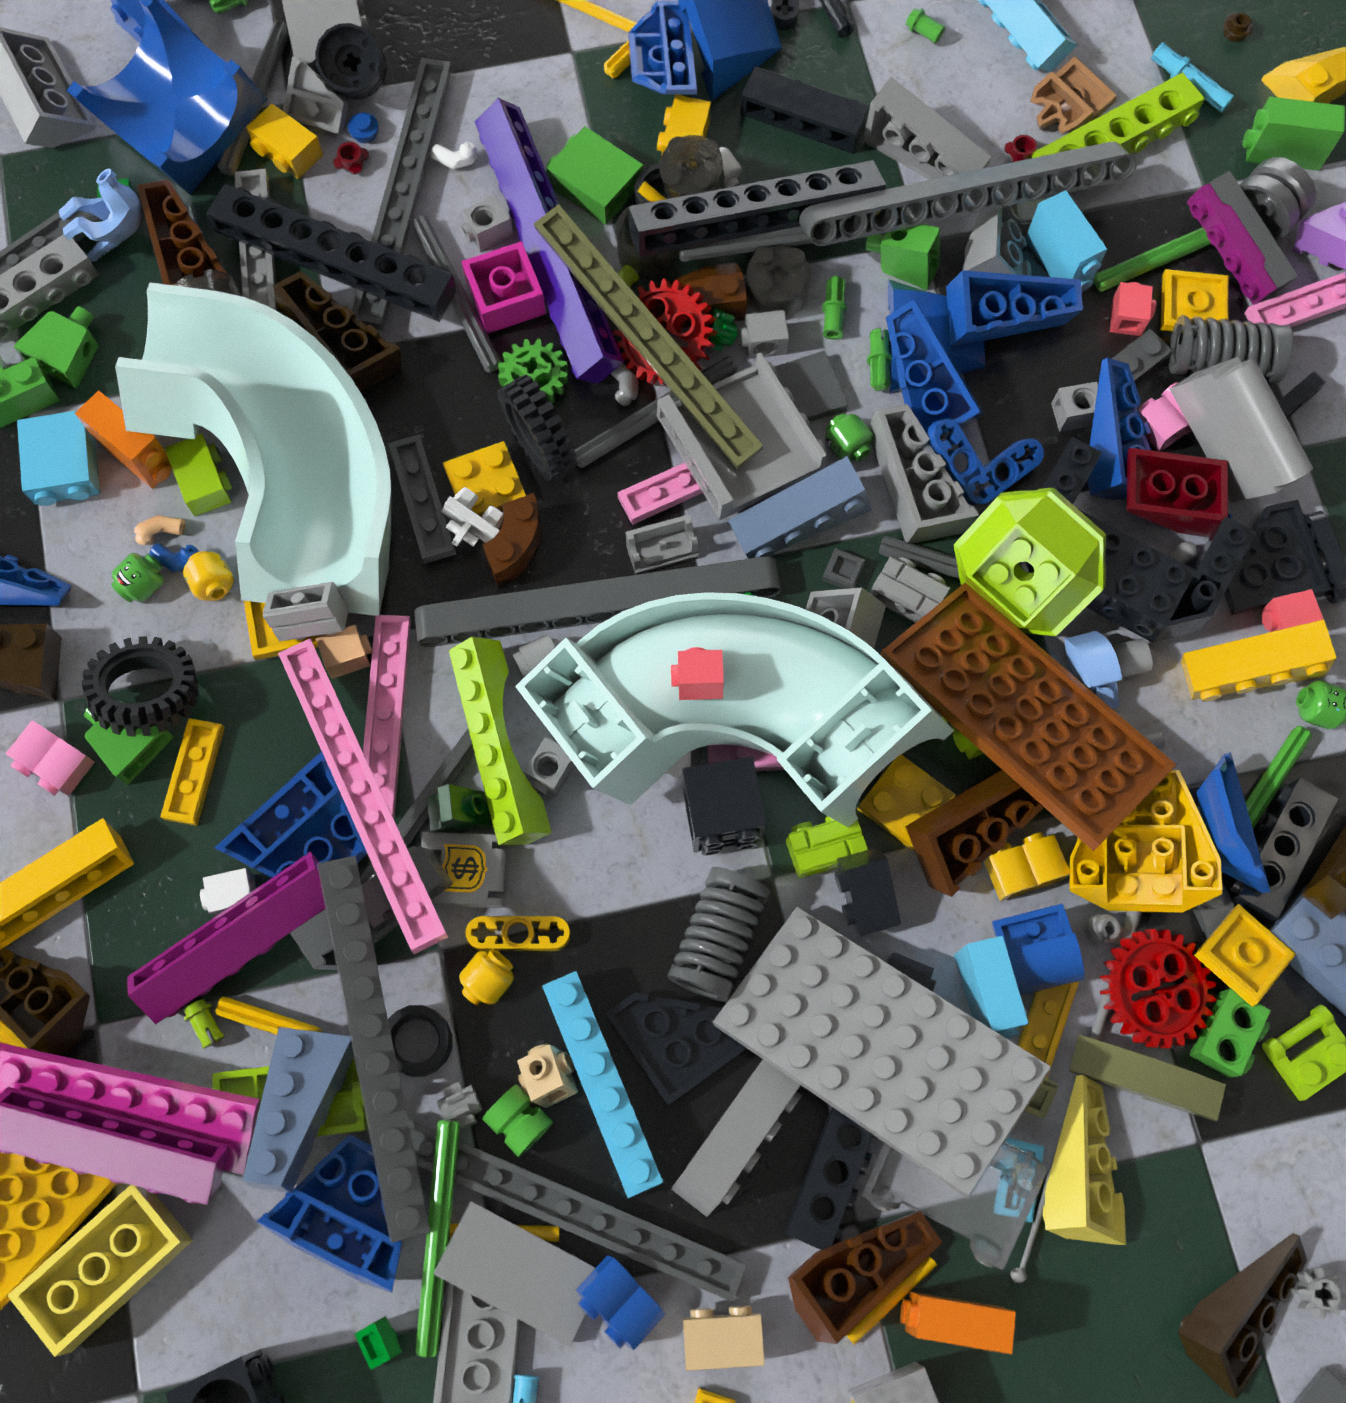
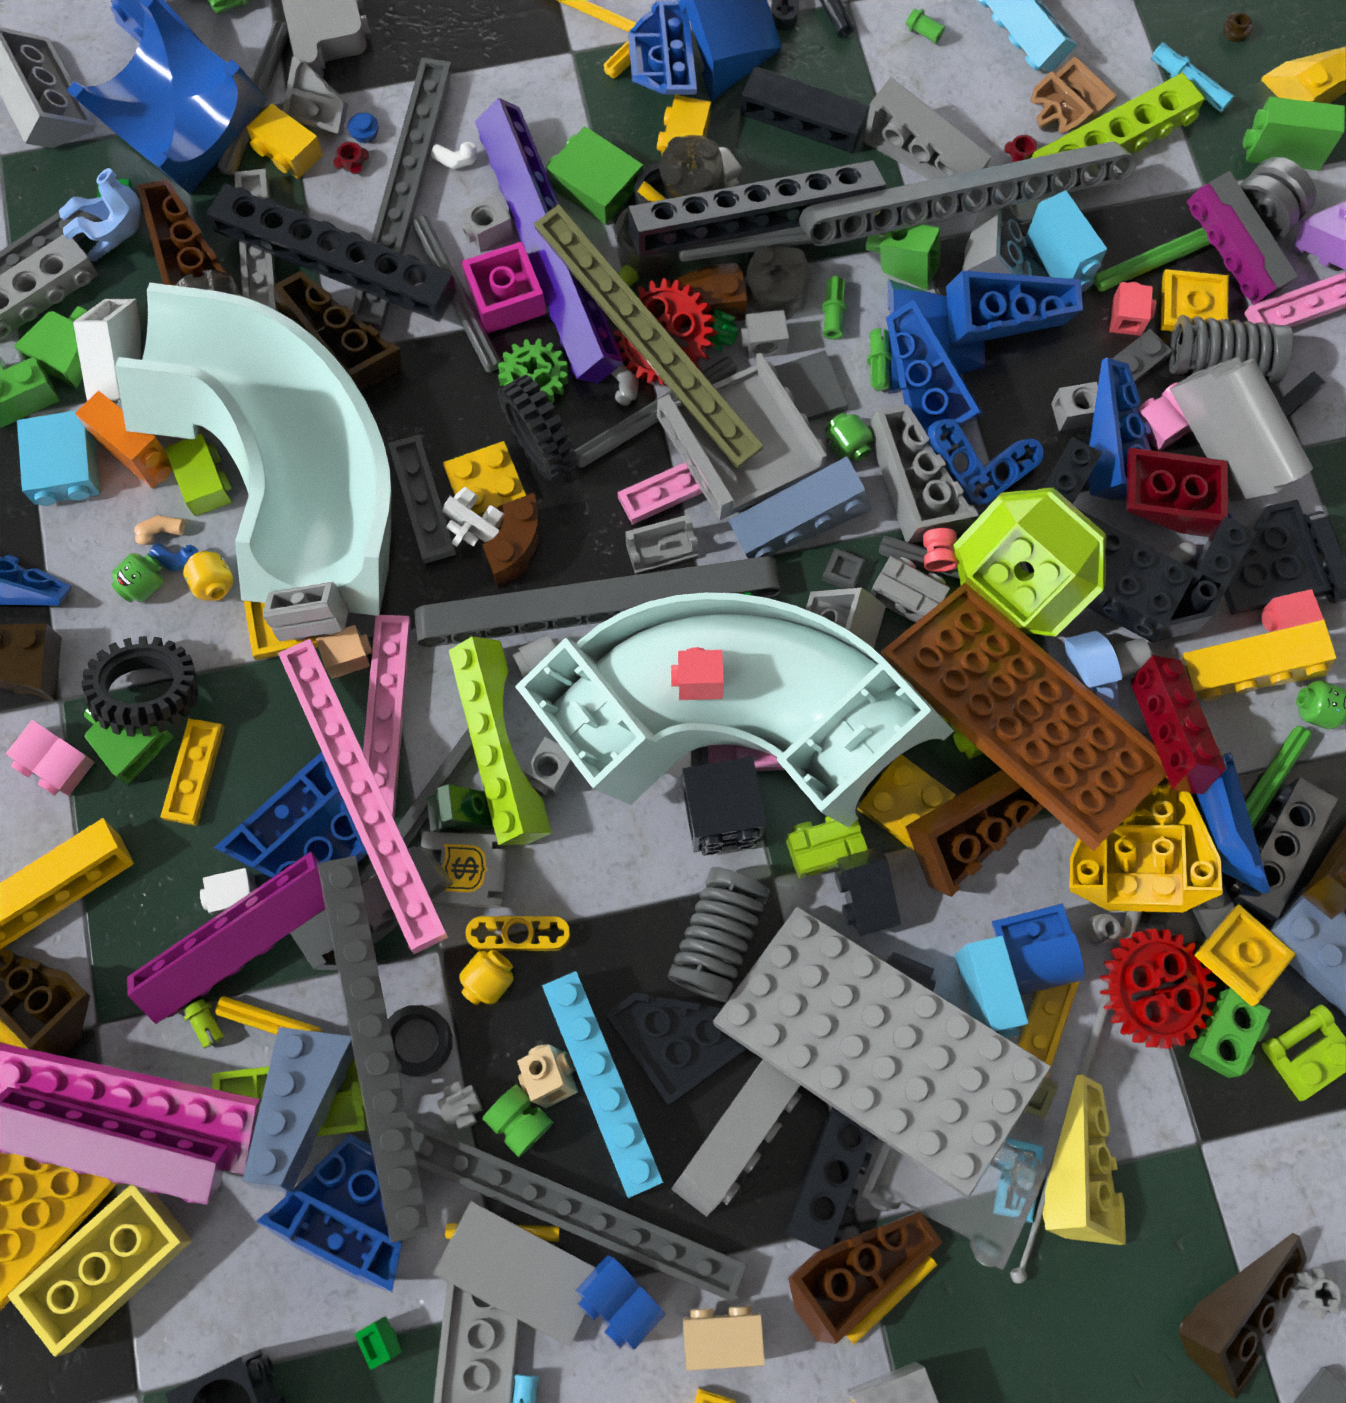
black wheel [315,23,388,100] -> none
bright green axle [415,1120,460,1357] -> none
orange brick [900,1291,1016,1354] -> none
yellow brick [984,832,1070,901] -> none
olive slope [1069,1035,1226,1121] -> none
none -> white brick [73,299,141,404]
none -> coral wheel [923,528,958,572]
none -> dark red brick [1130,655,1227,794]

